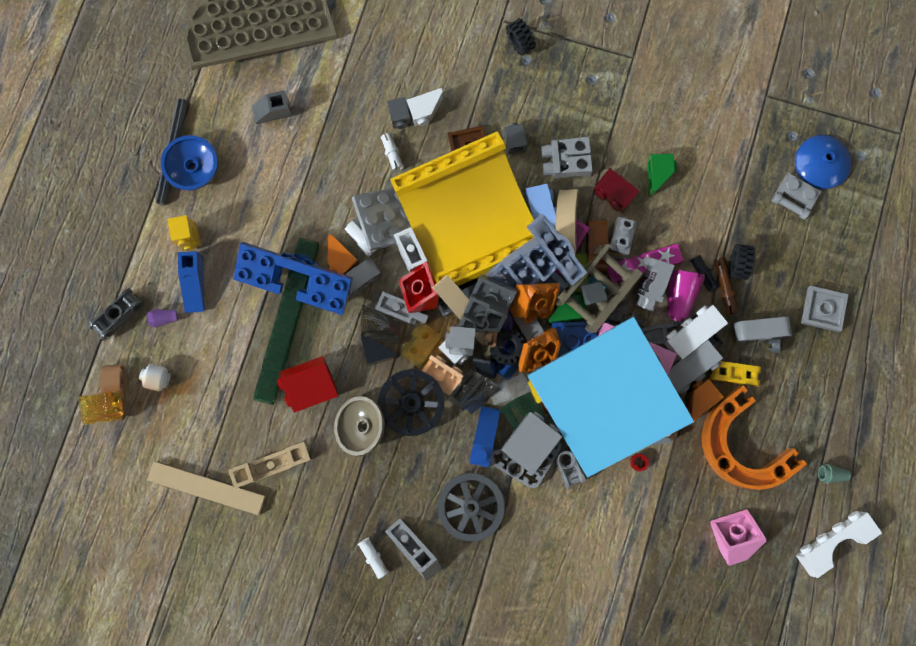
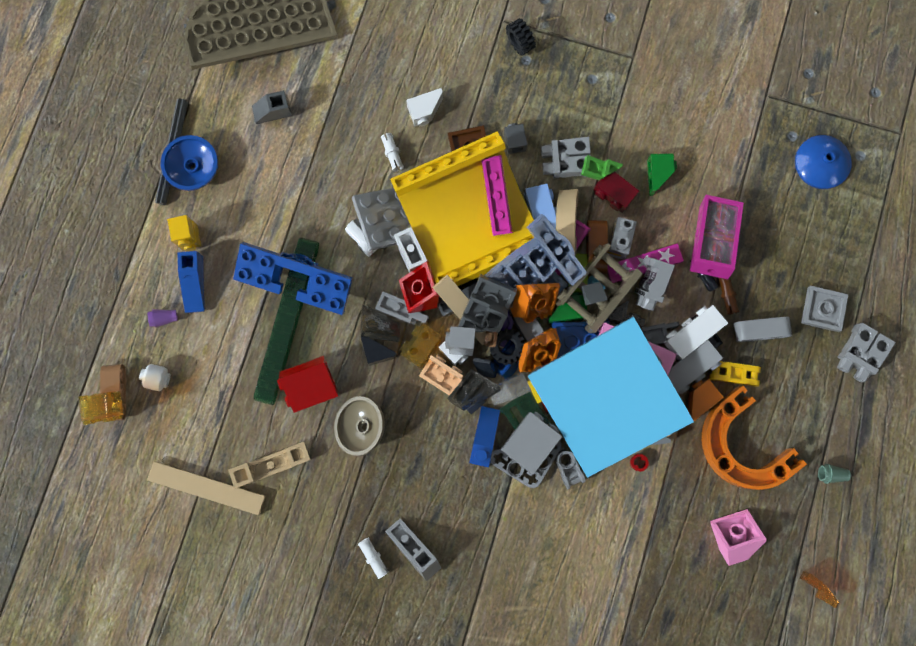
dark grey piece [88,288,144,341] -> none
orange slope [328,234,359,274] -> none
light grey beam [344,258,382,299] -> none
black wheel [378,369,445,436] -> none
dark grey brick [387,97,411,129] -> none
dark grey wheel [438,473,505,542] -> none
dark pink cone [667,270,705,322] -> none
black tyre [729,244,755,280] -> none
dark grey hinge [768,338,783,353] -> none
light grey plate [771,173,821,220] -> none
white arch [796,511,882,578] -> none
none -> dark pink tile [482,155,513,236]
none -> bright green slope [581,155,623,180]
none -> brick [690,195,744,279]
none -> clear orange slope [800,571,839,608]
none -> light grey hips [837,323,896,383]

